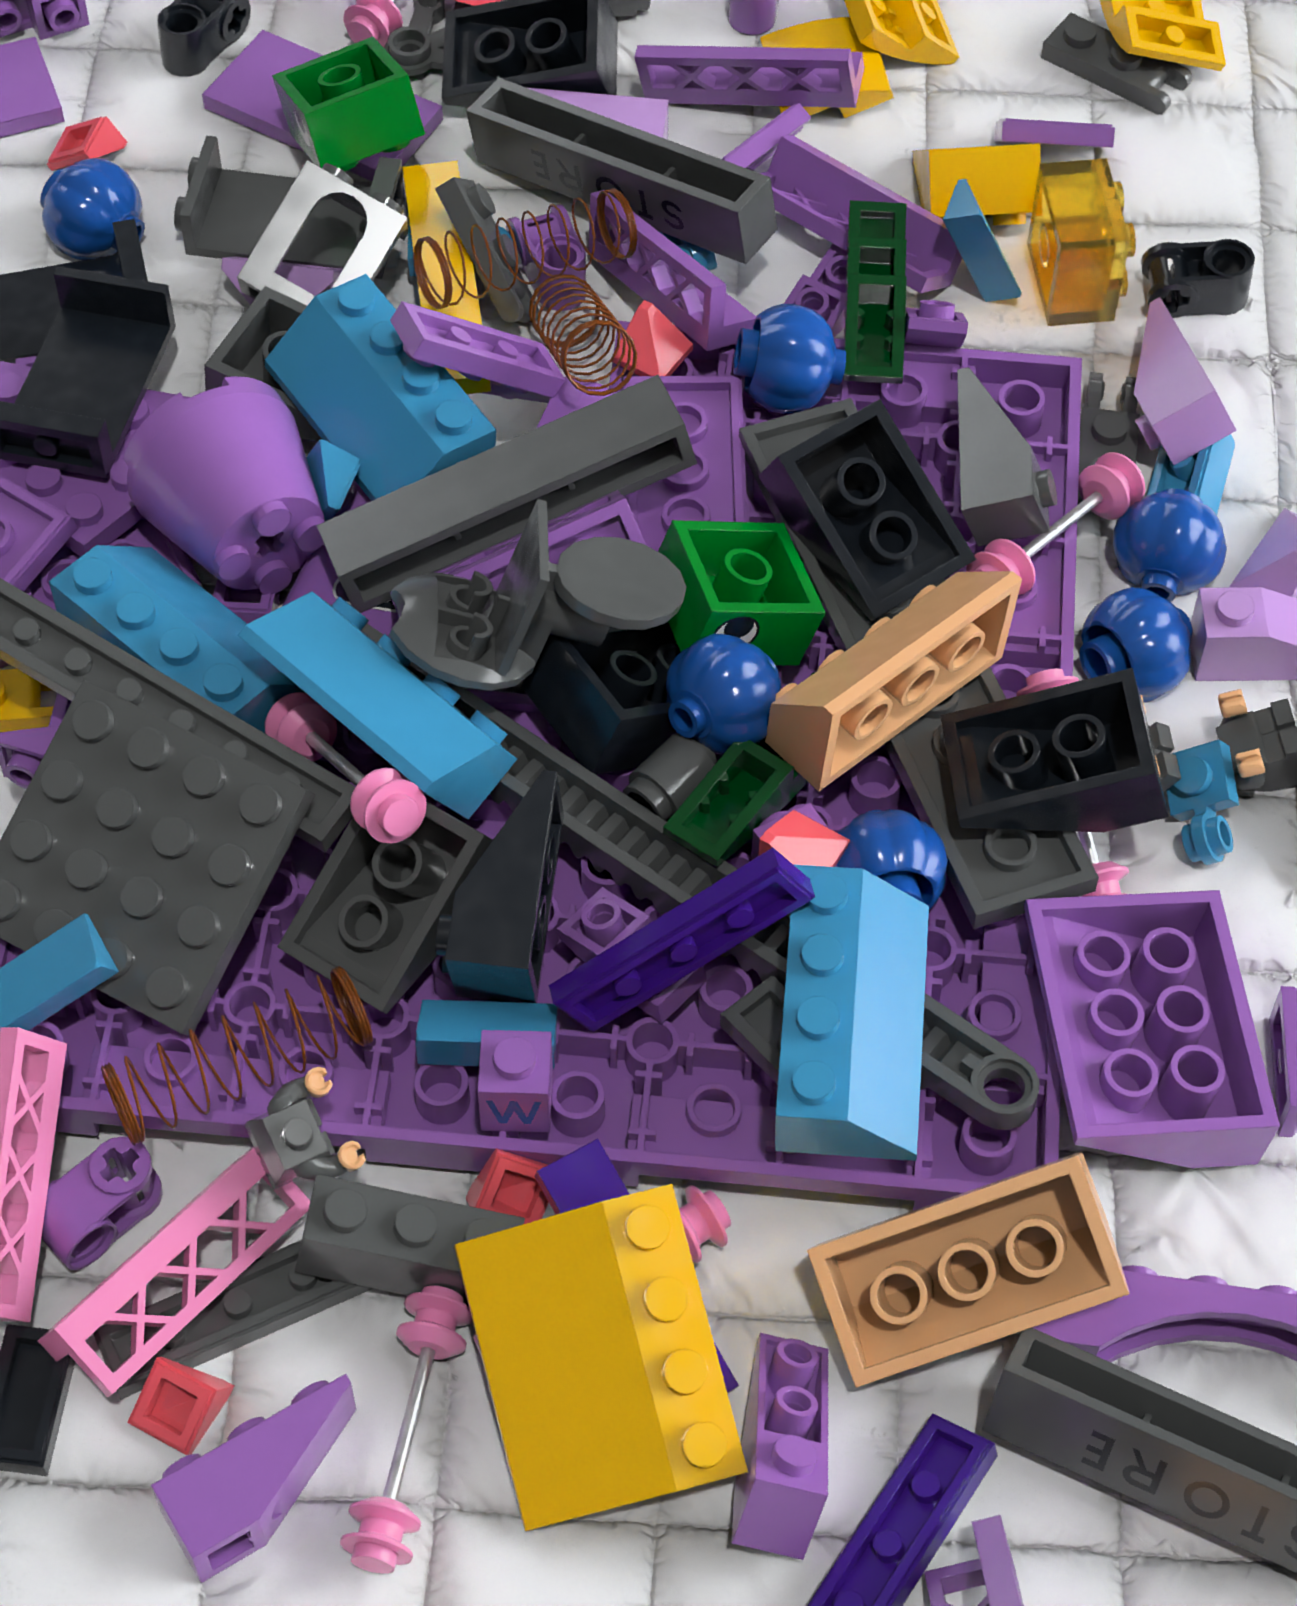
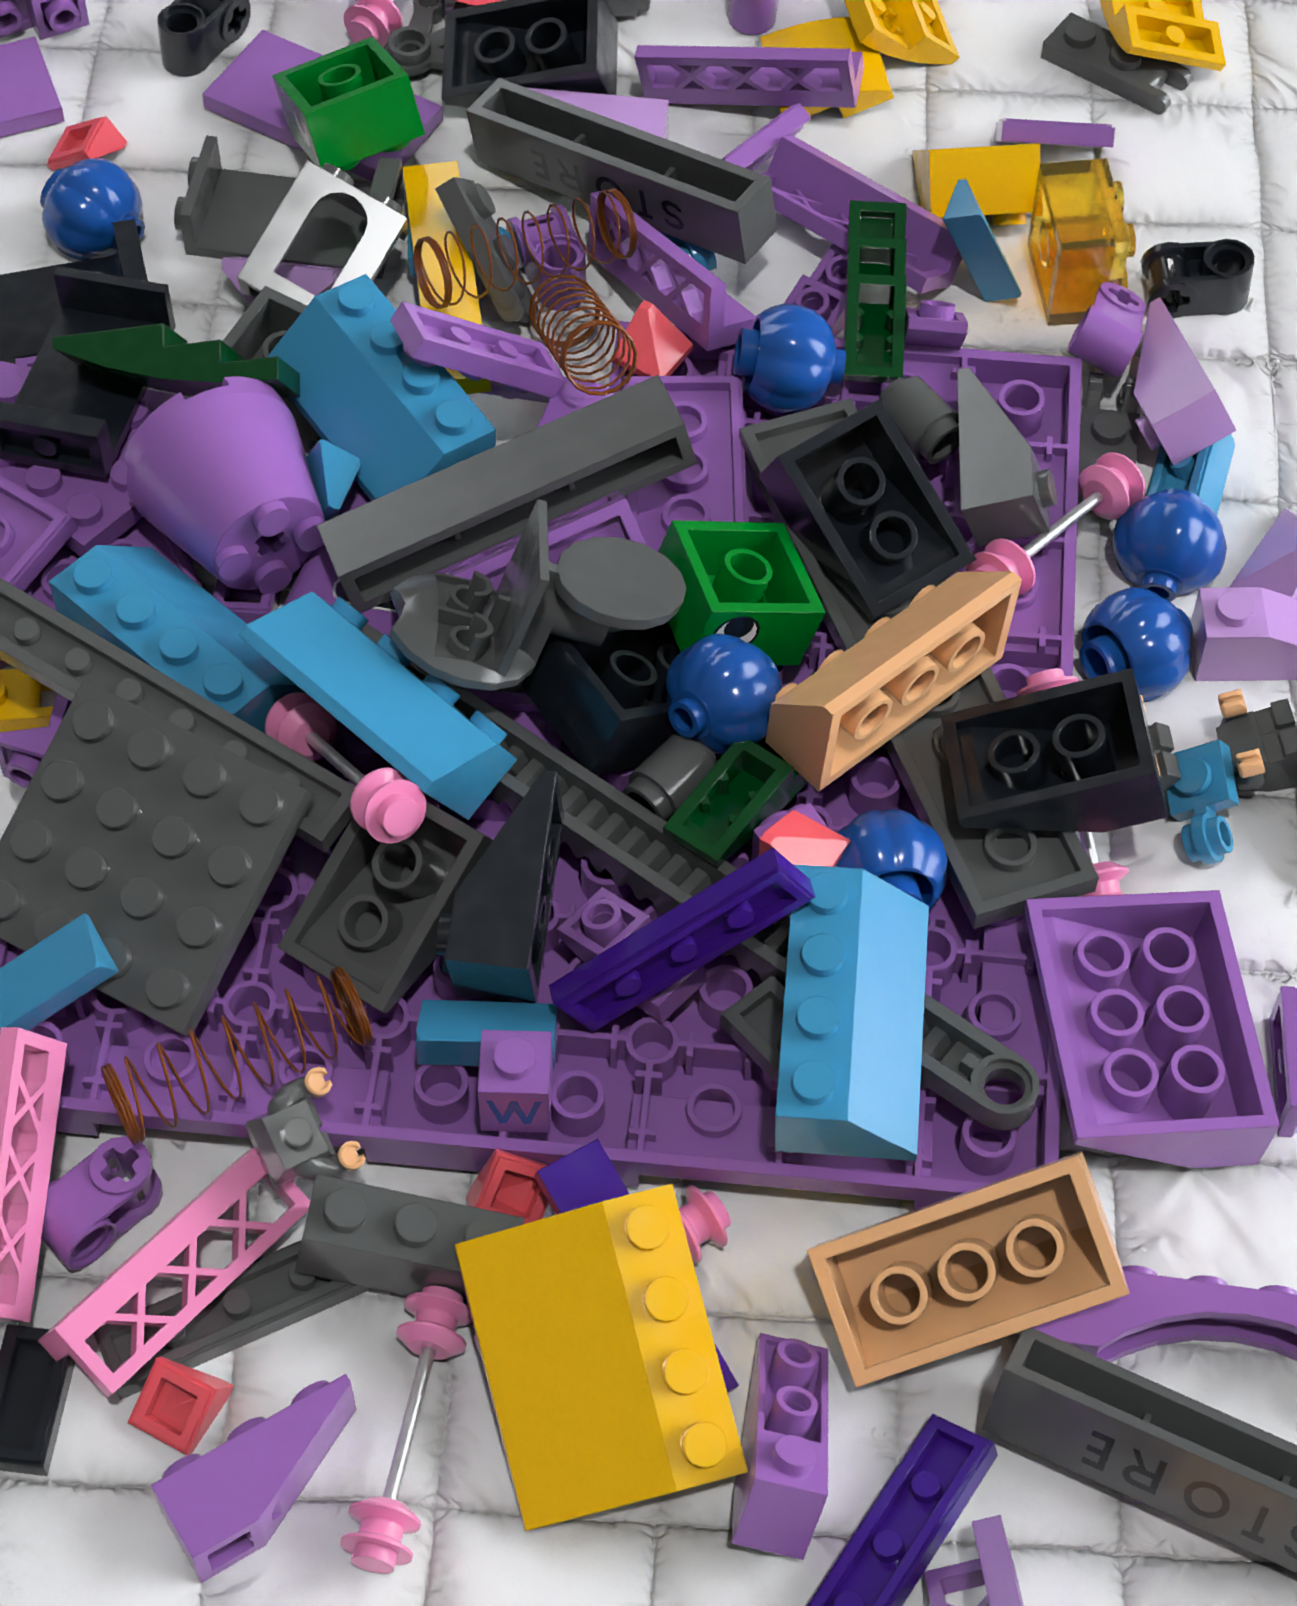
none -> dark green slope [52,323,300,397]
none -> dark grey brick [879,376,959,464]
none -> medium lavender piece [1066,282,1147,378]

